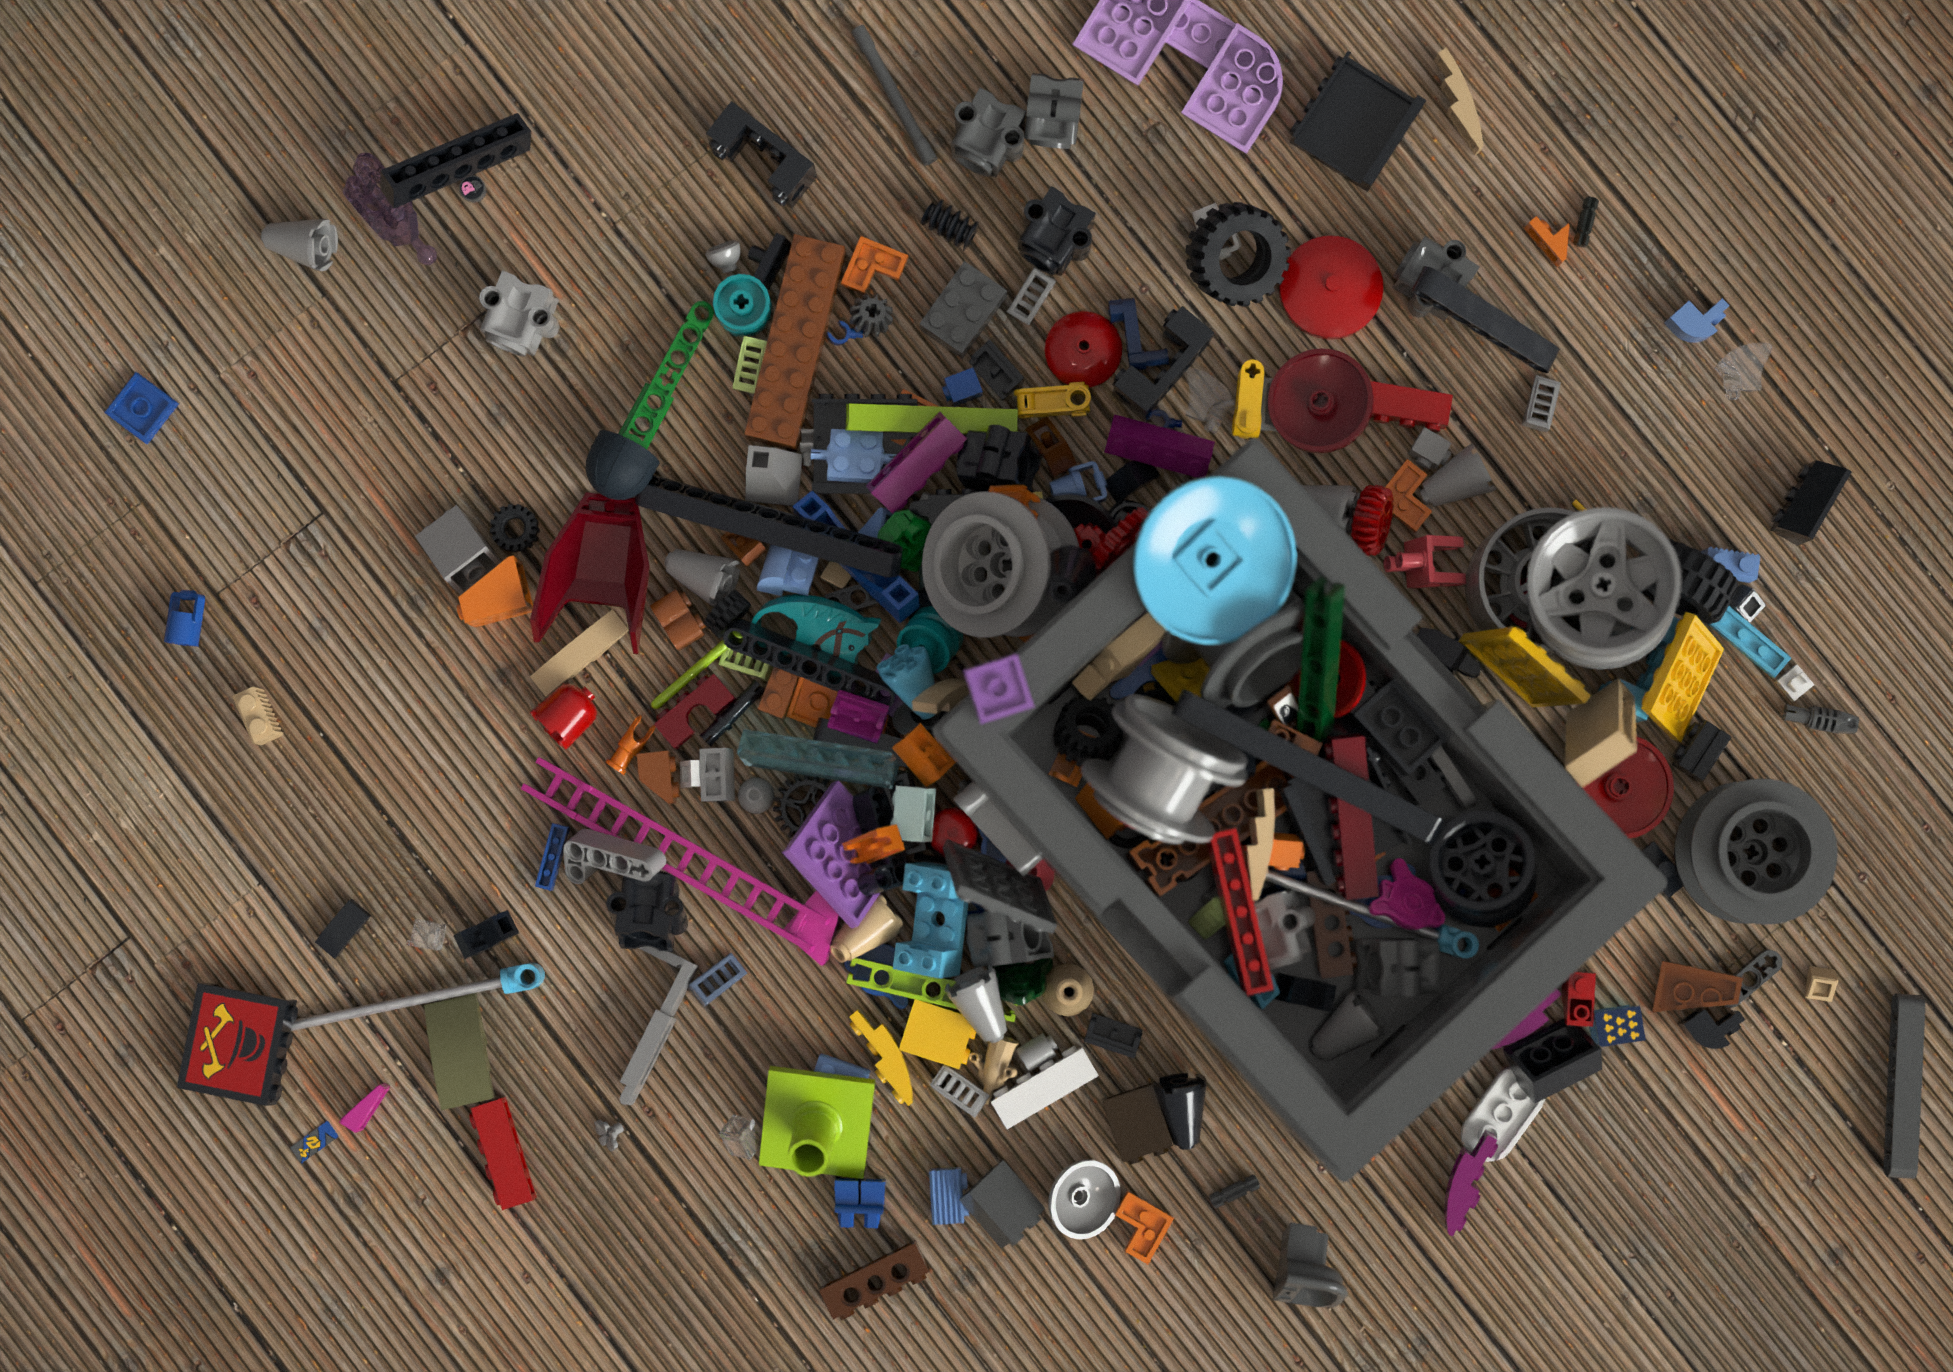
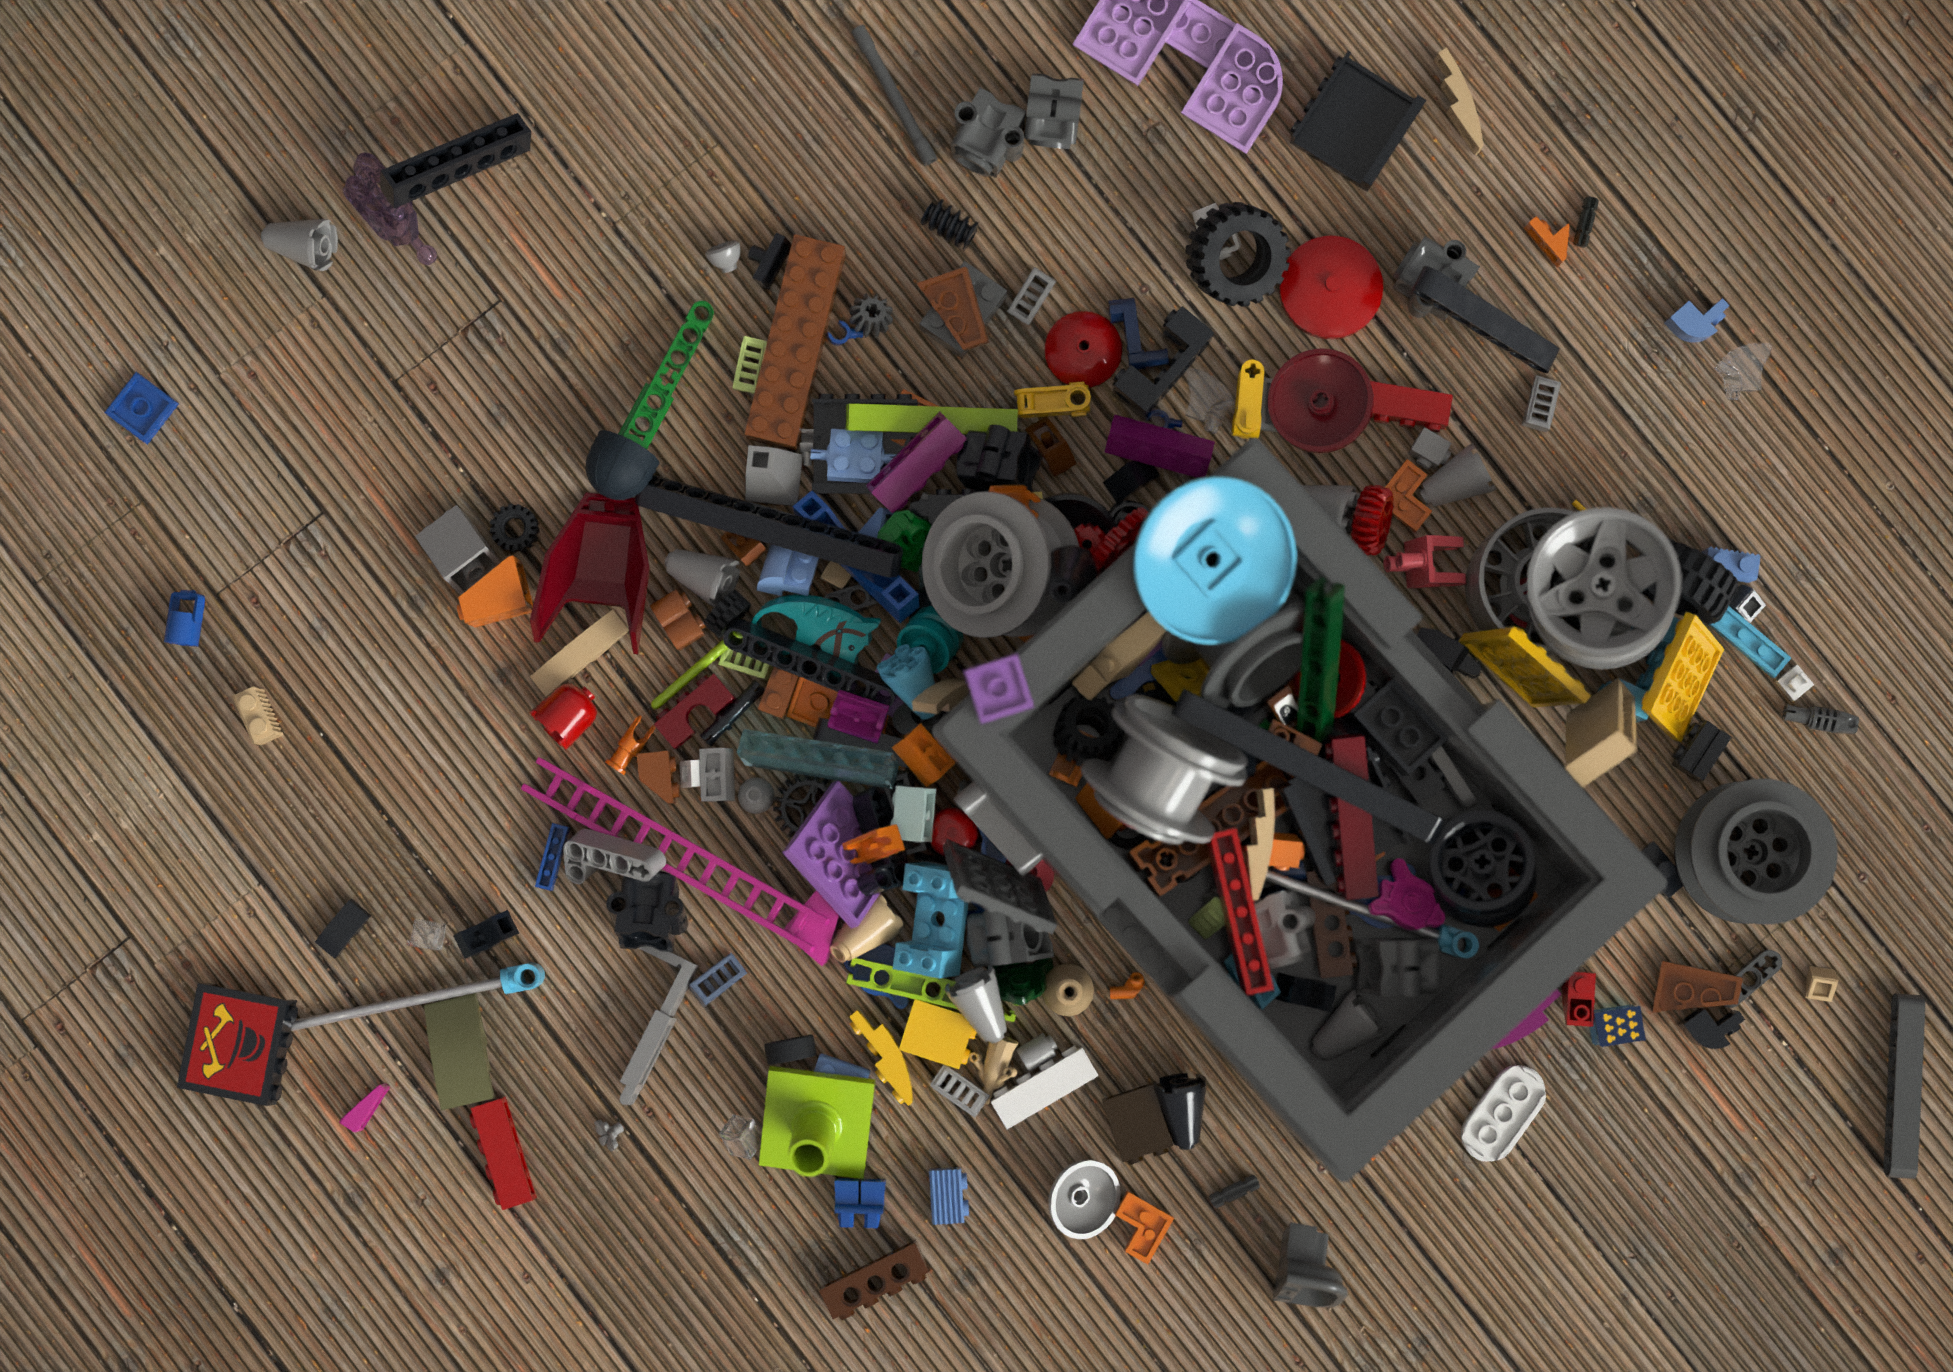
sticker [290,1121,338,1163] -> none
tile [459,175,487,203] -> none
light grey piece [479,270,560,357] -> none
black plate [706,101,817,209] -> none
teal wheel [713,274,773,337] -> none
orange plate [841,236,909,294] -> none
blue brick [942,367,983,407] -> none
dark grey brick [959,1160,1045,1248] -> none
black hinge [969,339,1024,401] -> none
black piece [1018,186,1096,276] -> none
medium blue piece [1049,461,1107,503] -> none
black hinge [1083,1013,1142,1059] -> none
magenta slope [1444,1129,1498,1237] -> none
black slope [1503,1018,1602,1103] -> none
red dish [1576,736,1674,839] -> none
black slope [1770,460,1852,546] -> none
none -> black tyre [764,1035,817,1065]
none -> dark orange wing [917,266,990,351]
none -> orange arm [1109,972,1145,999]

